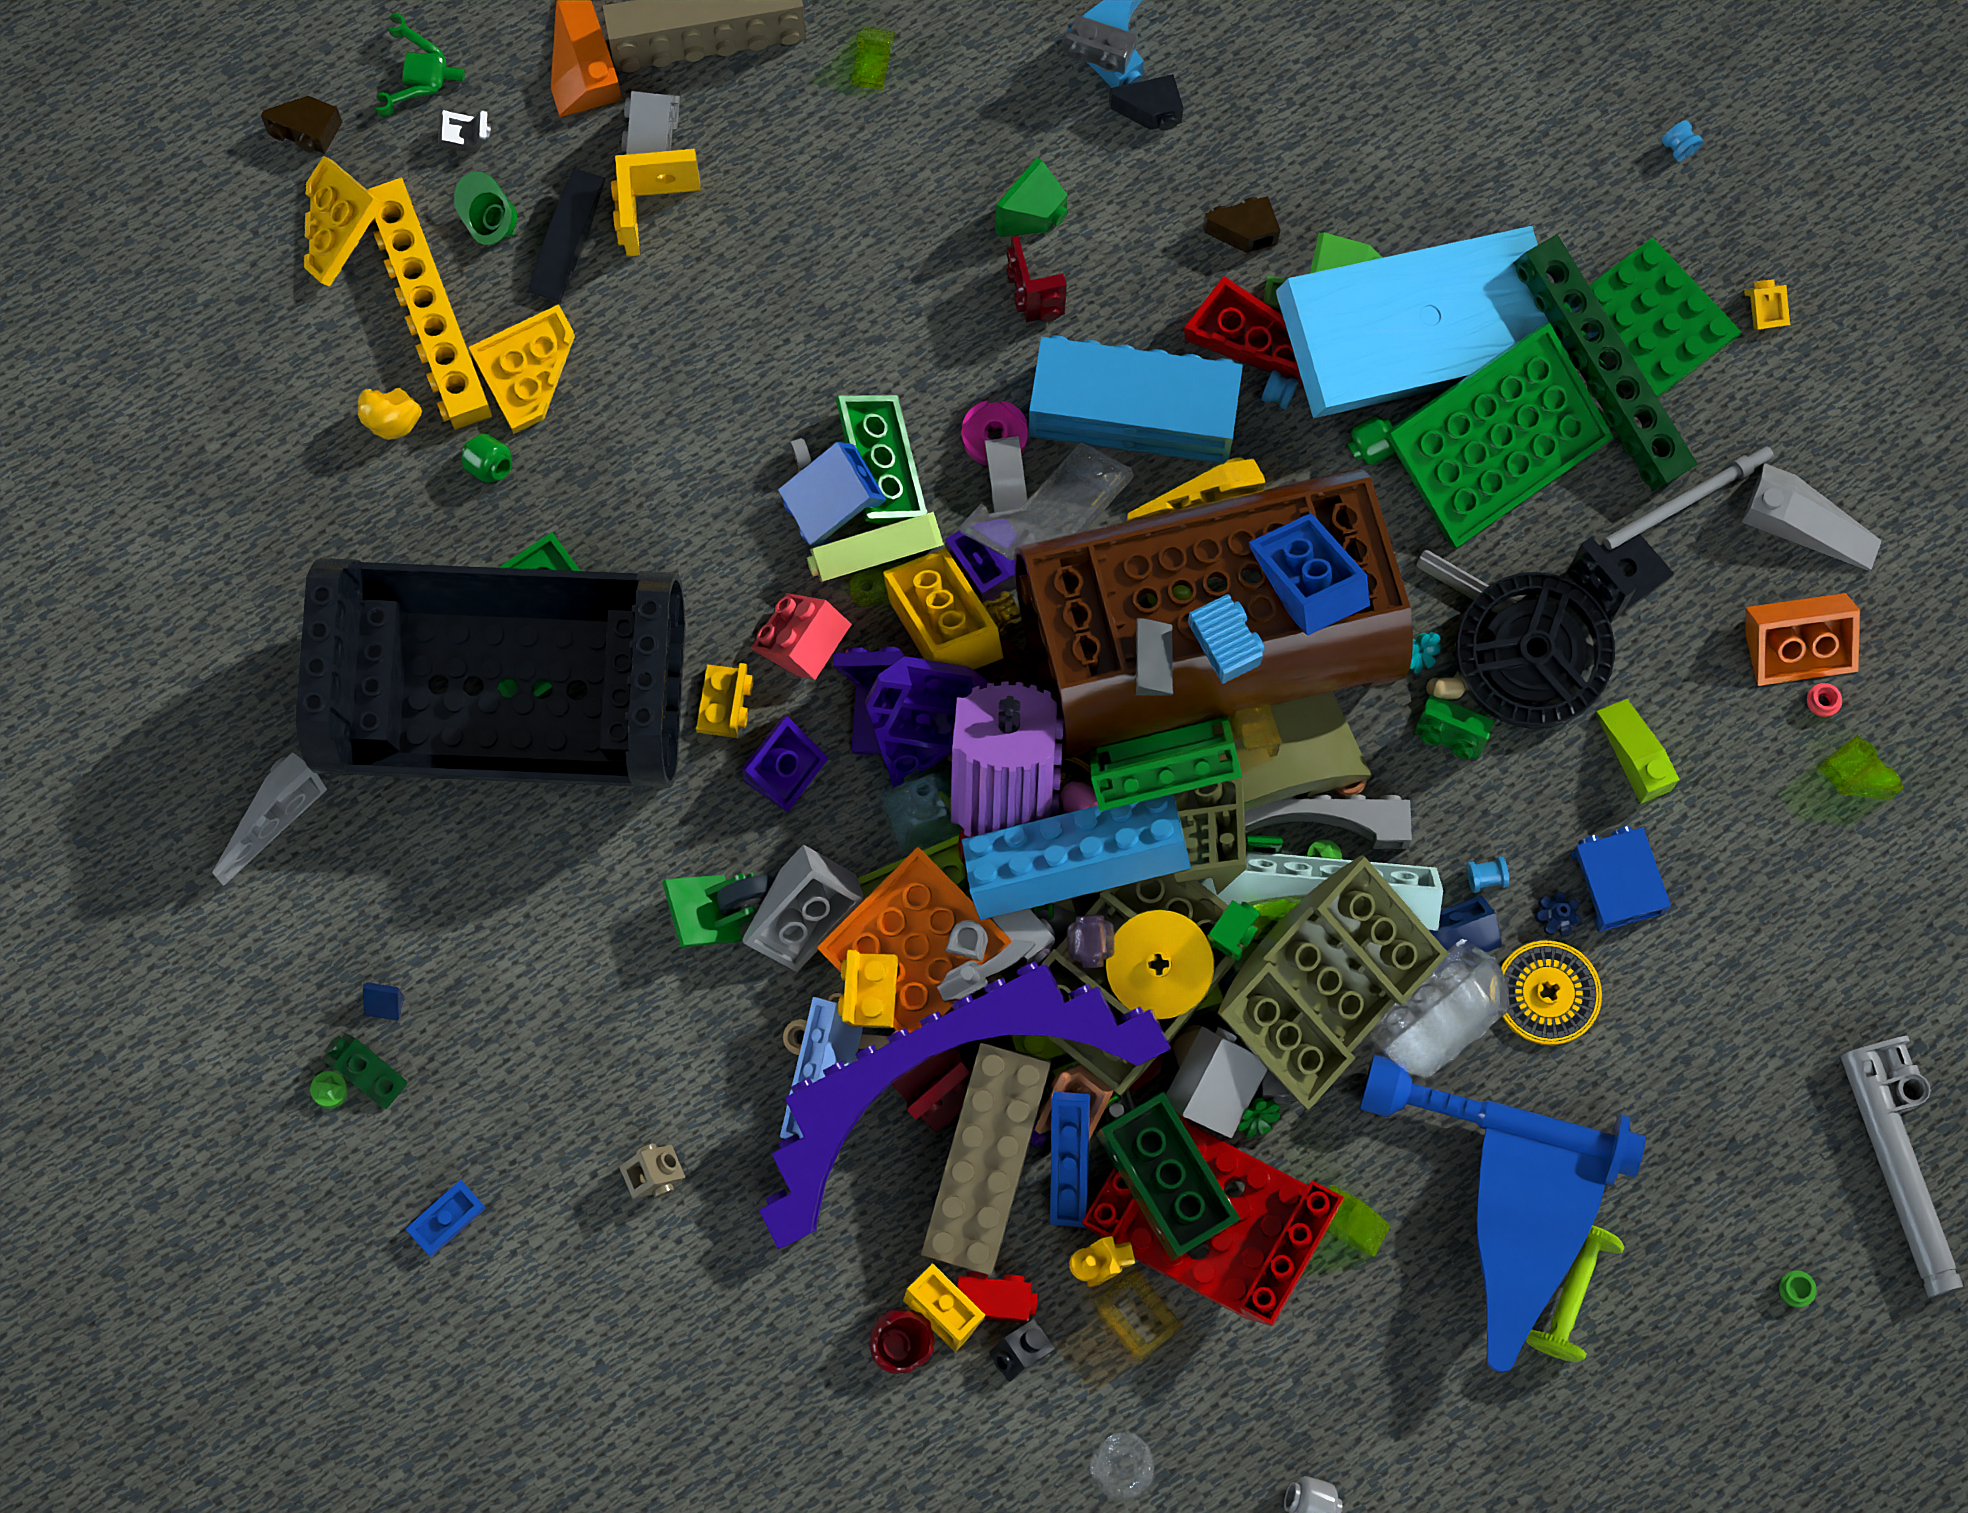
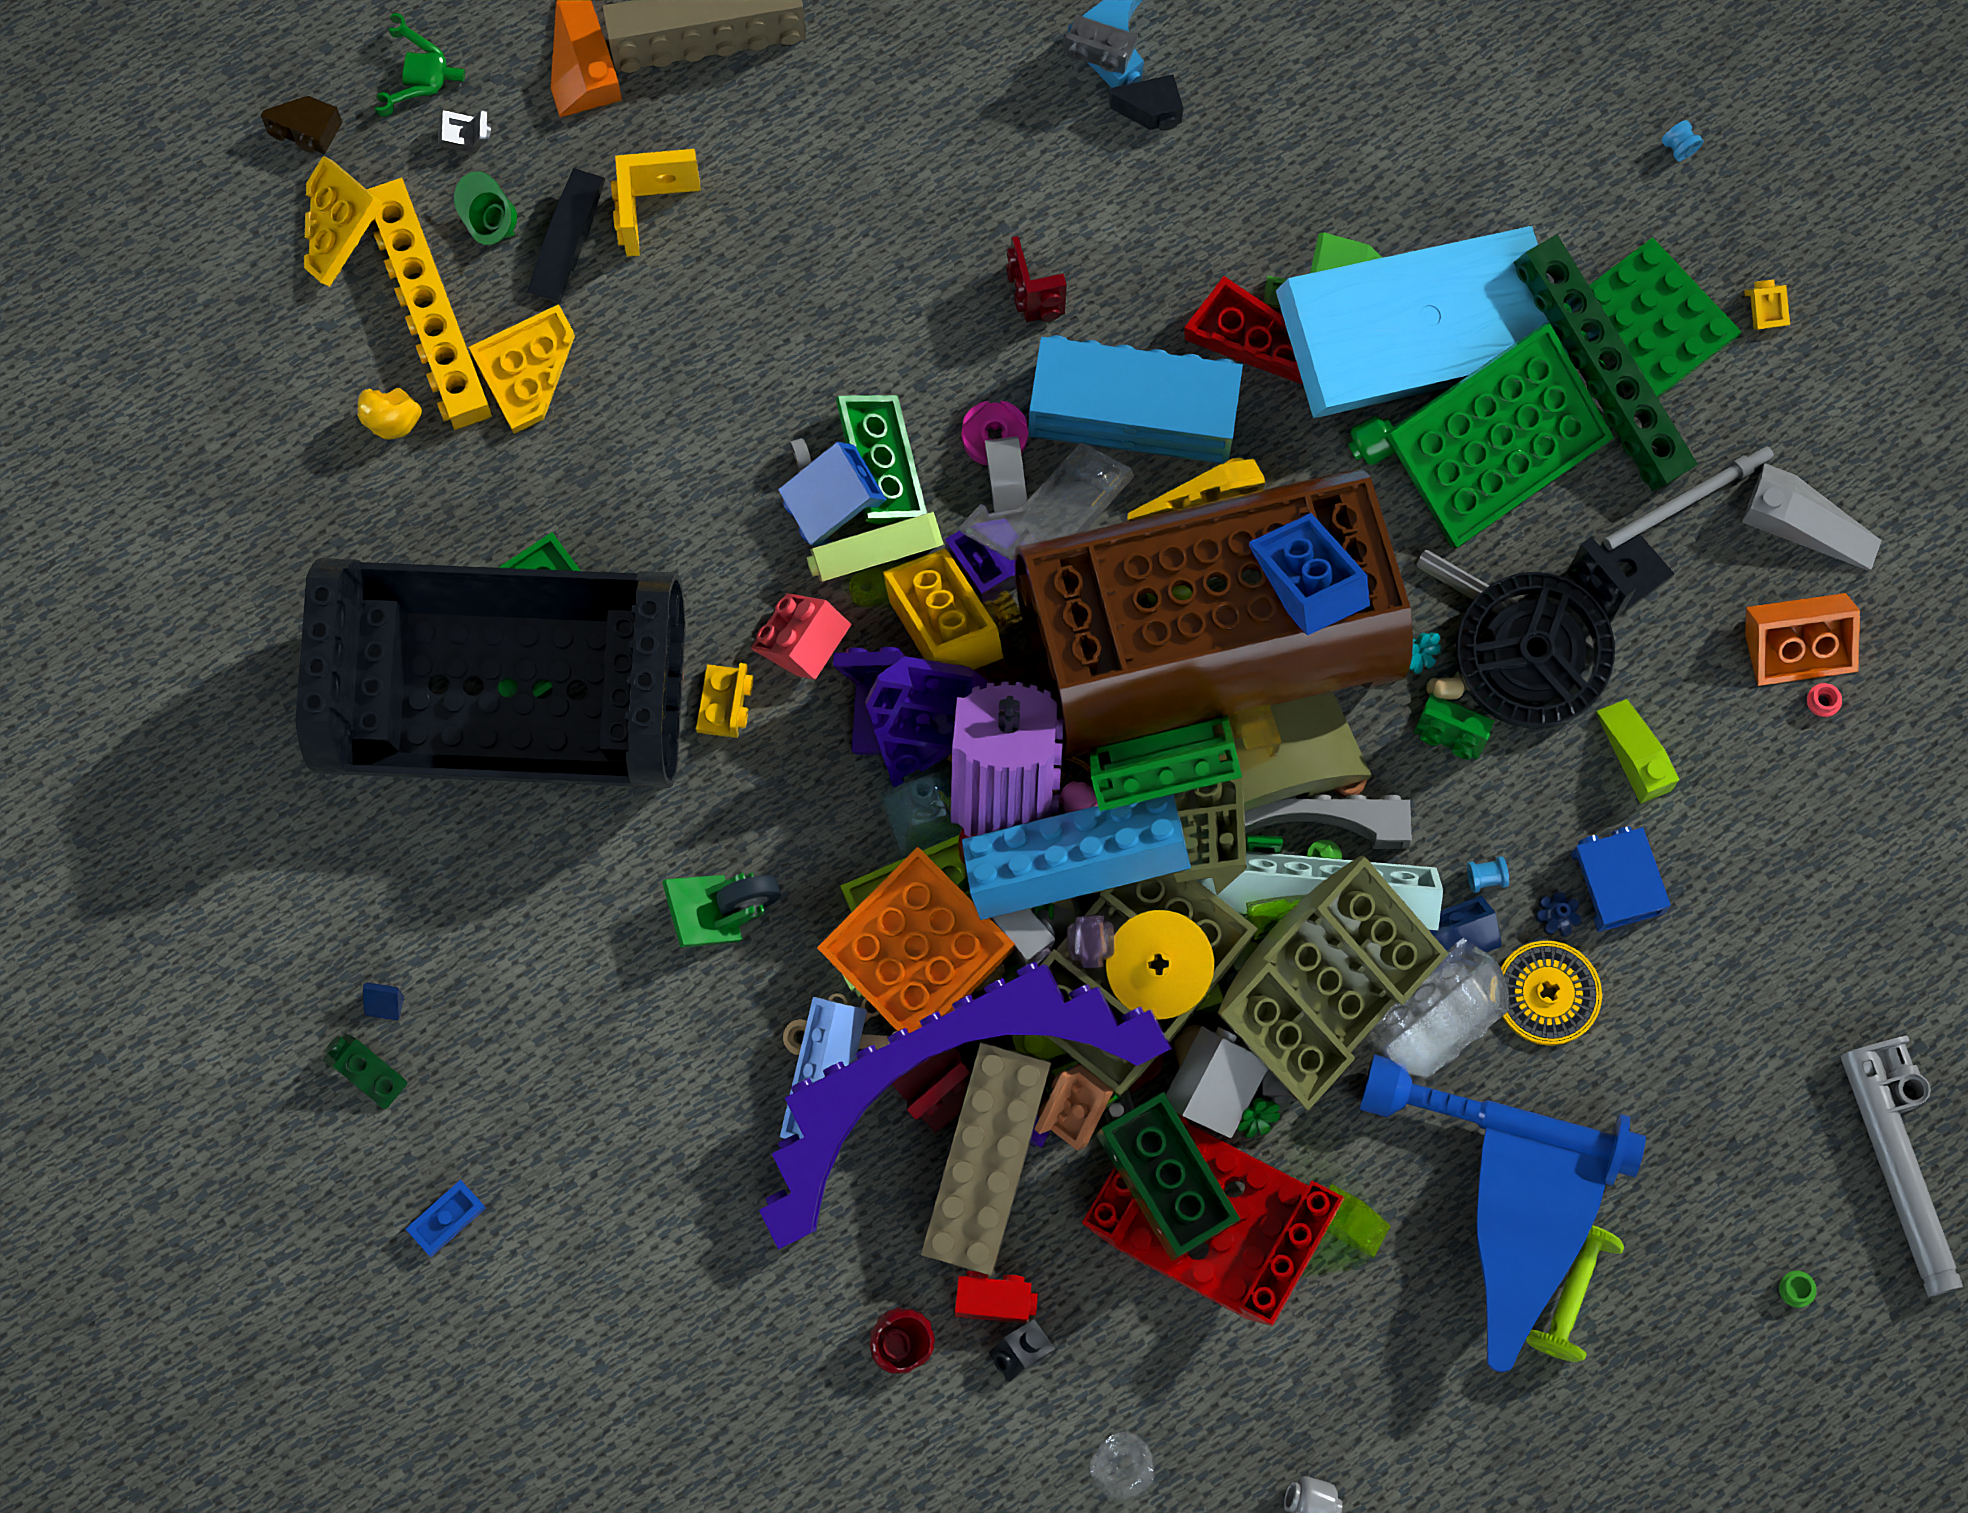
light grey wedge [212,752,327,886] -> none
bright green tile [310,1071,348,1109] -> none
green head [461,434,512,484] -> none
dark tan brick [619,1144,686,1199] -> none
light grey brick [621,91,680,155] -> none
dark purple slope [742,715,829,812] -> none
light grey slope [743,844,865,972] -> none
yellow bracket [838,950,898,1028] -> none
clear neon green slope [851,27,896,90] -> none
yellow tile [903,1263,985,1352] -> none
light grey piece [937,939,1035,1003] -> none
light grey tile [946,920,988,962] -> none
green slope [995,157,1068,237] -> none
blue plate [1050,1092,1090,1228] -> none
yellow hips [1069,1236,1135,1287] -> none
clear yellow tile [1092,1270,1184,1364] -> none
dark grey slope [1136,618,1173,695] -> none
dark azure brick [1187,594,1265,684] -> none
dark brown slope [1203,196,1281,253] -> none
green brick [1208,900,1260,962] -> none
dark azure wheel [1261,370,1299,410] -> none
clear neon green slope [1819,735,1905,801] -> none

